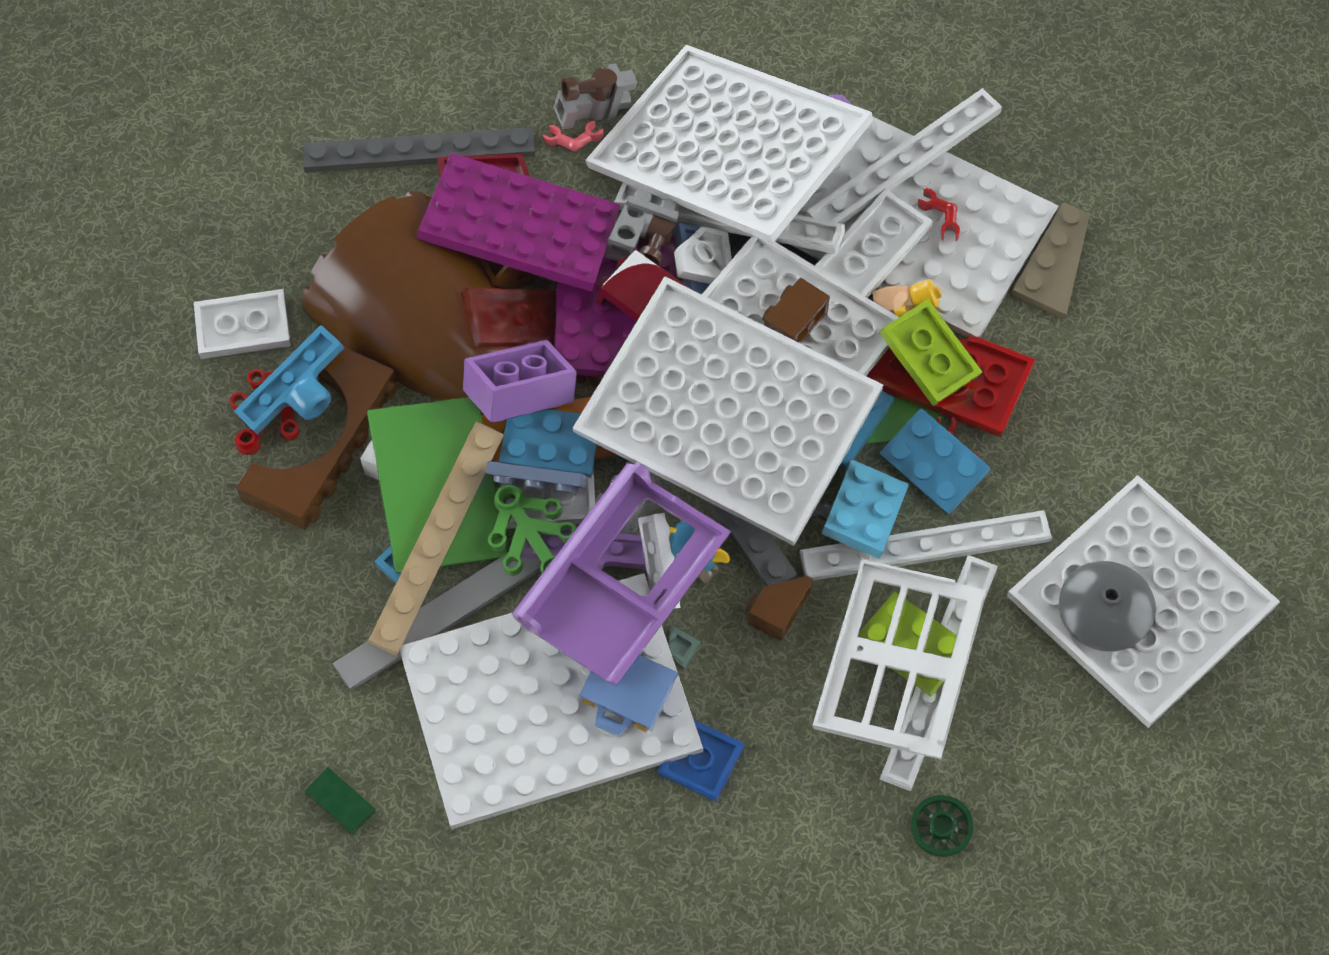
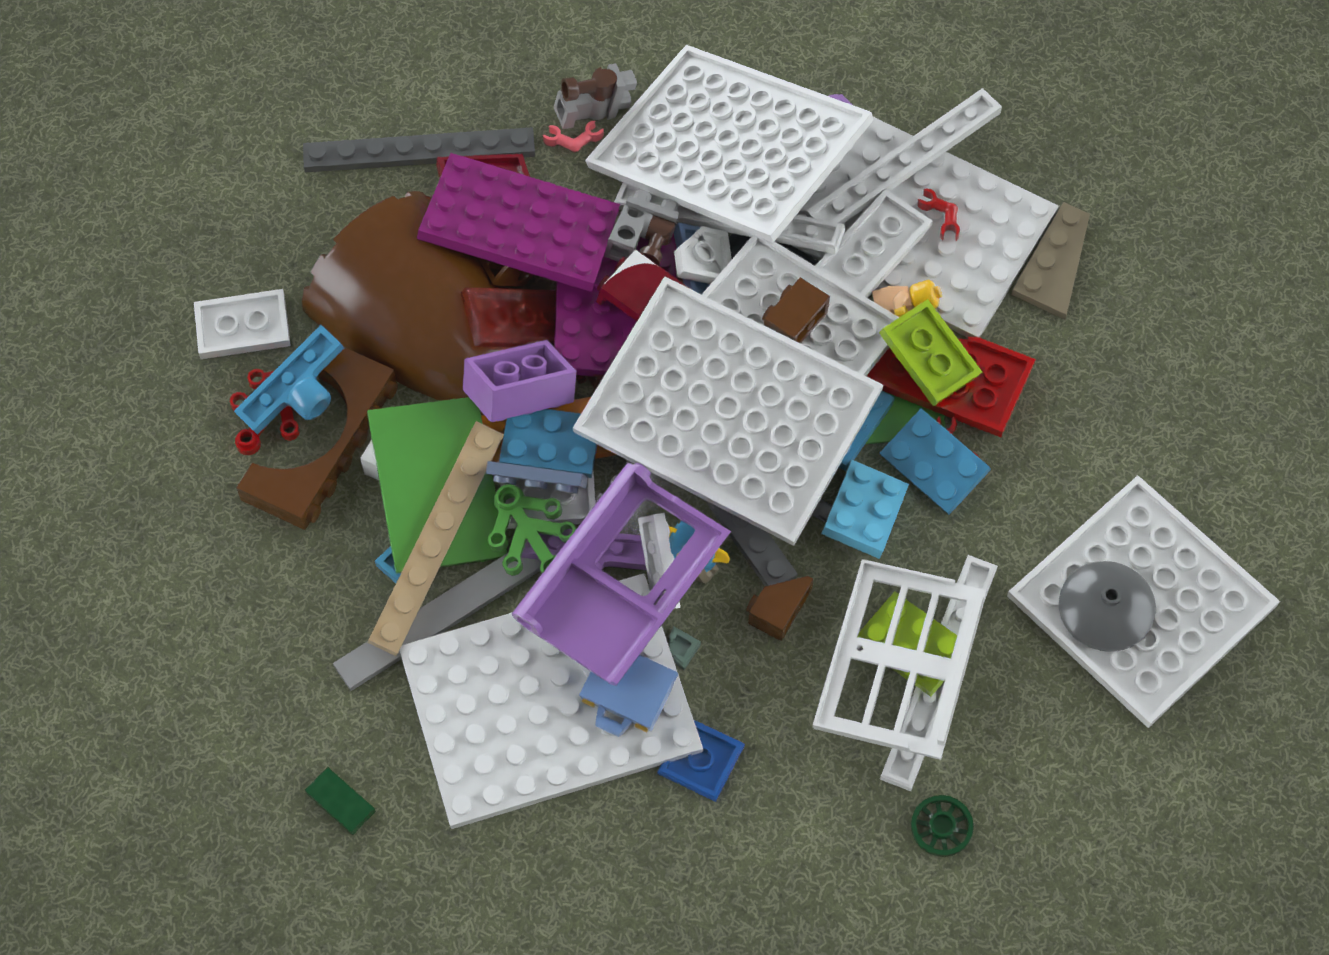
white tile [799,510,1052,581] -> none

